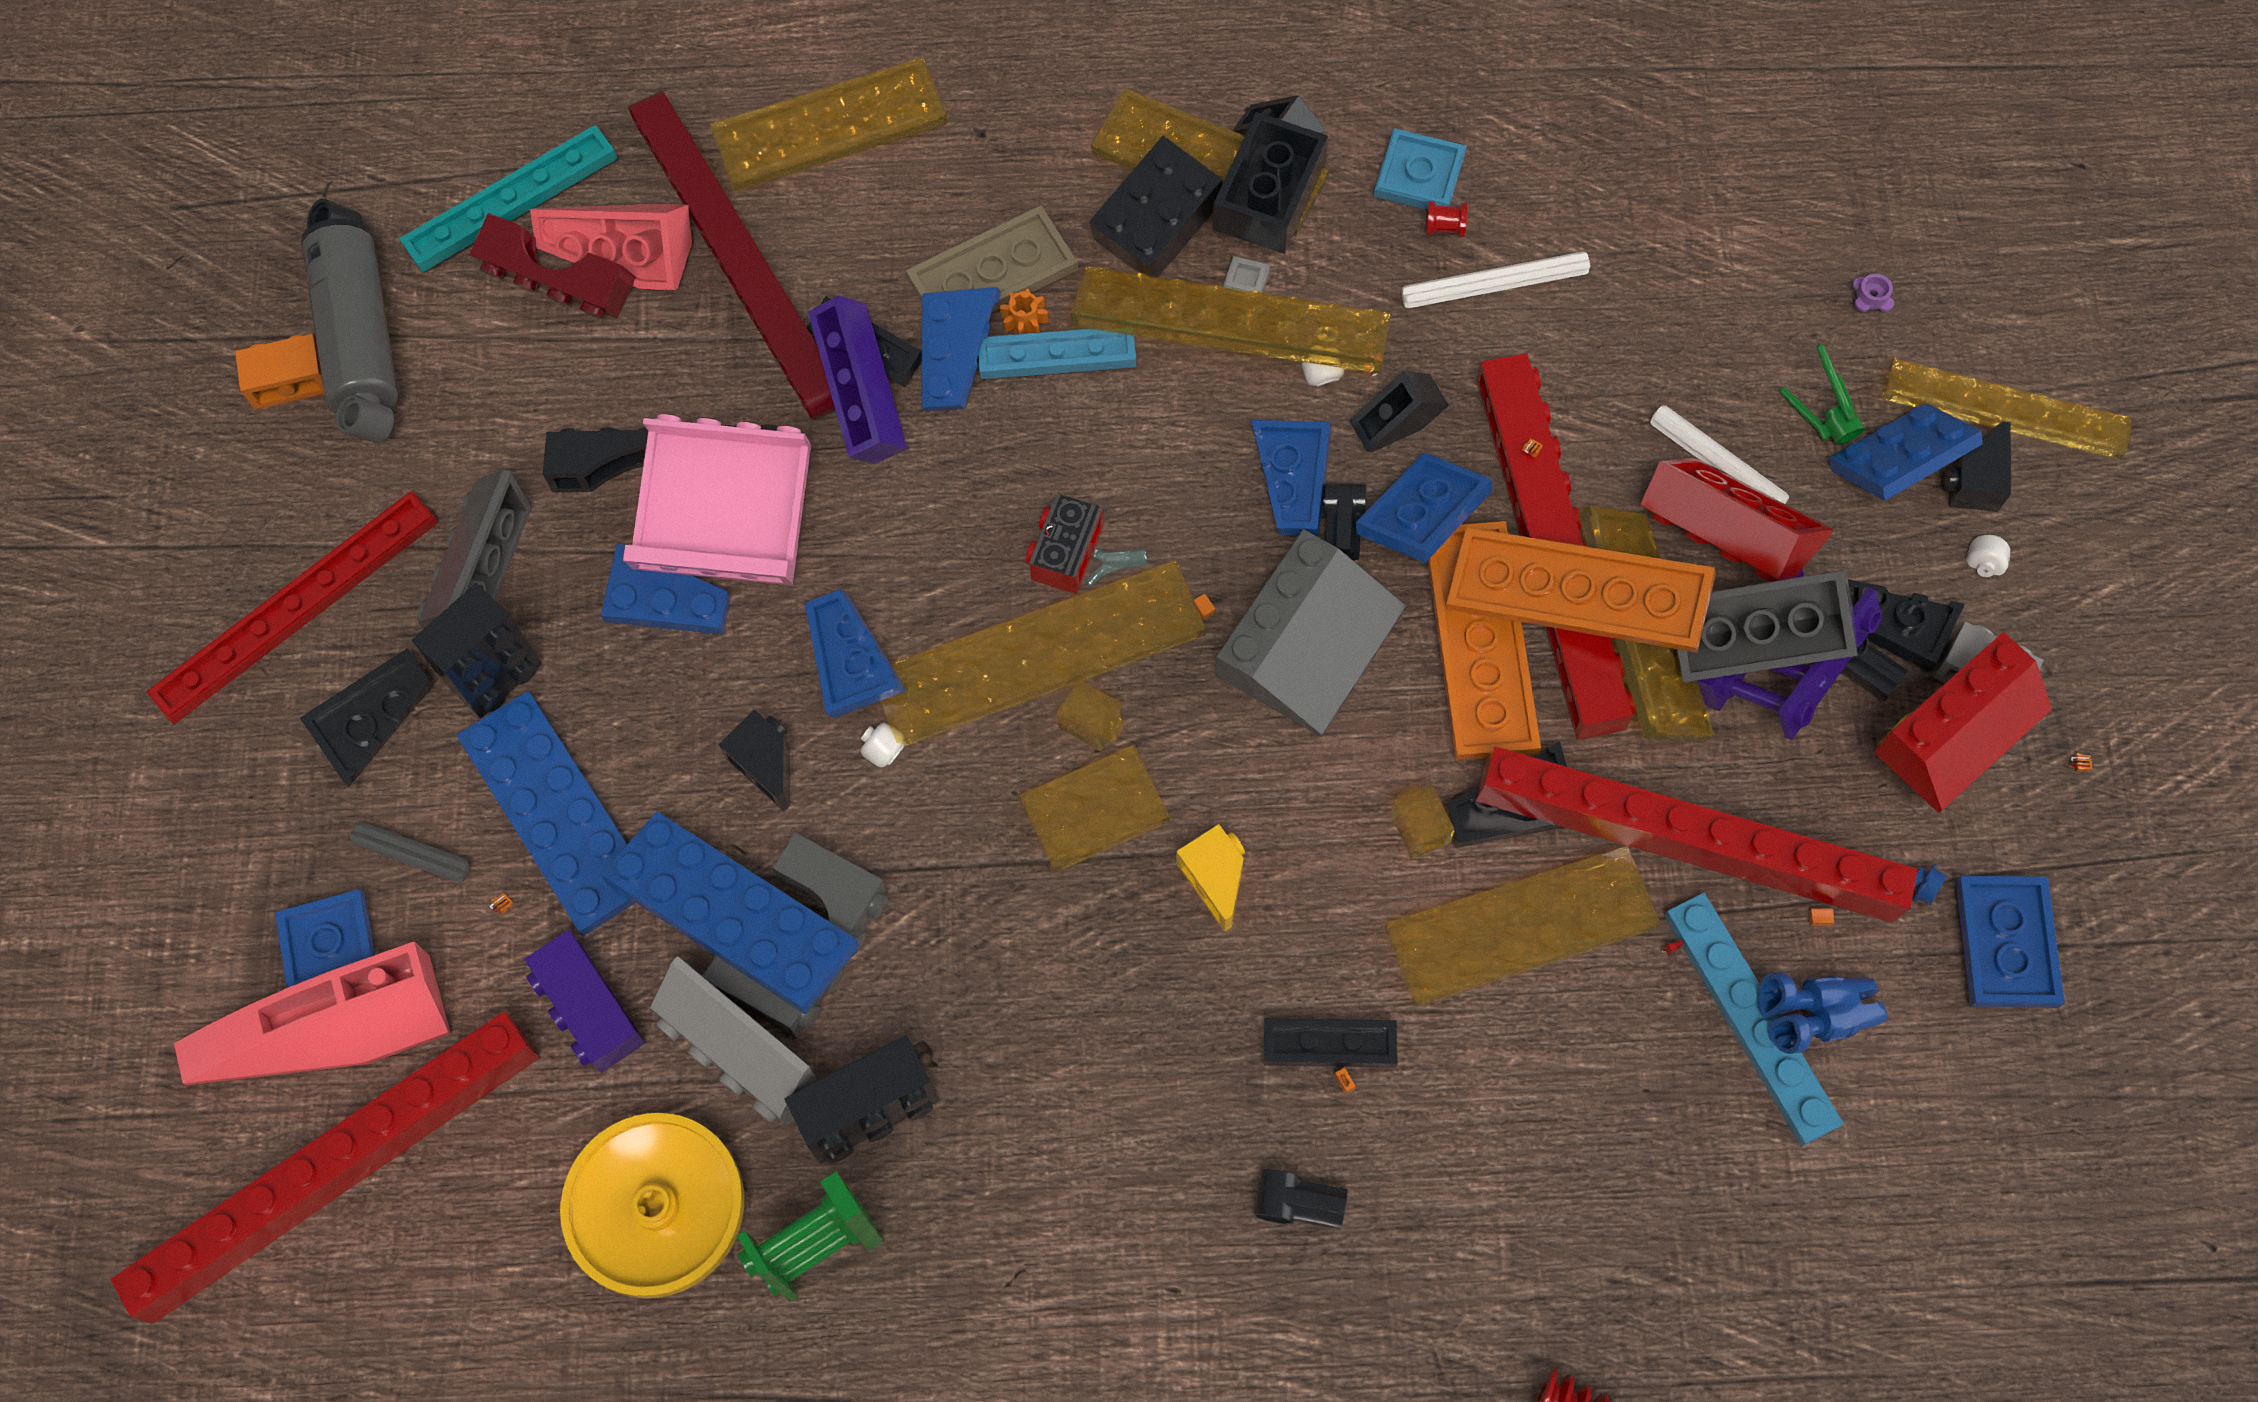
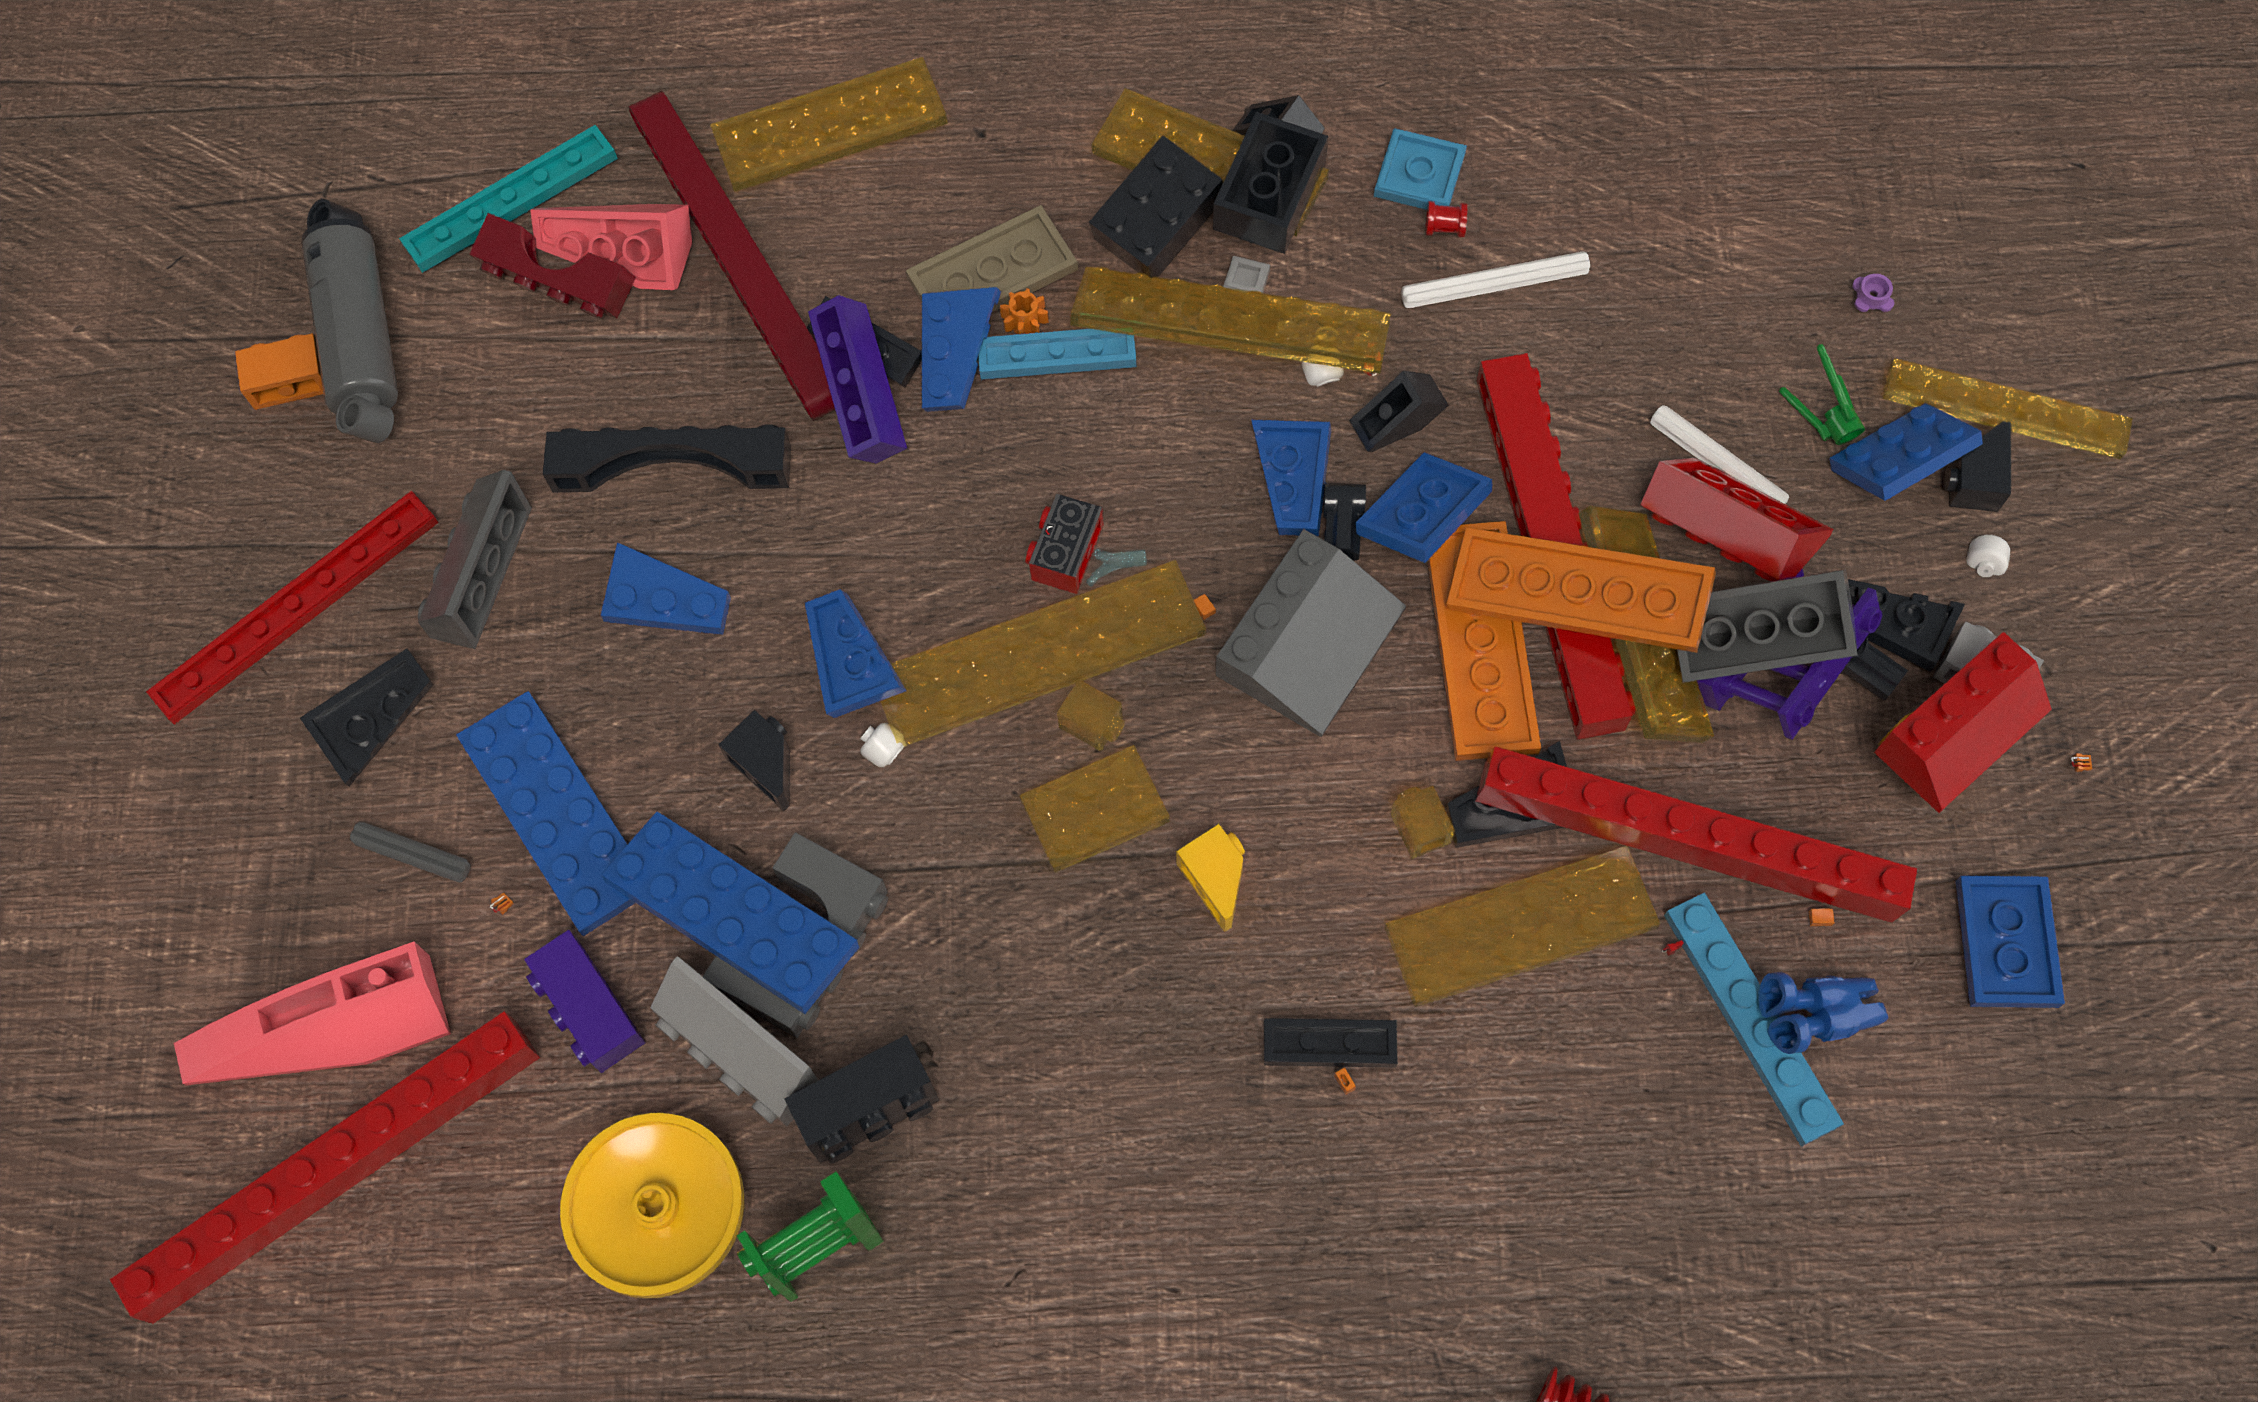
blue plate [275,889,376,988] -> none
black brick [411,583,542,719] -> none
bright pink panel [623,414,811,586] -> none
black piece [1254,1169,1348,1230] -> none
orange piece [1522,438,1543,458] -> none
blue plate [1913,864,1948,905] -> none

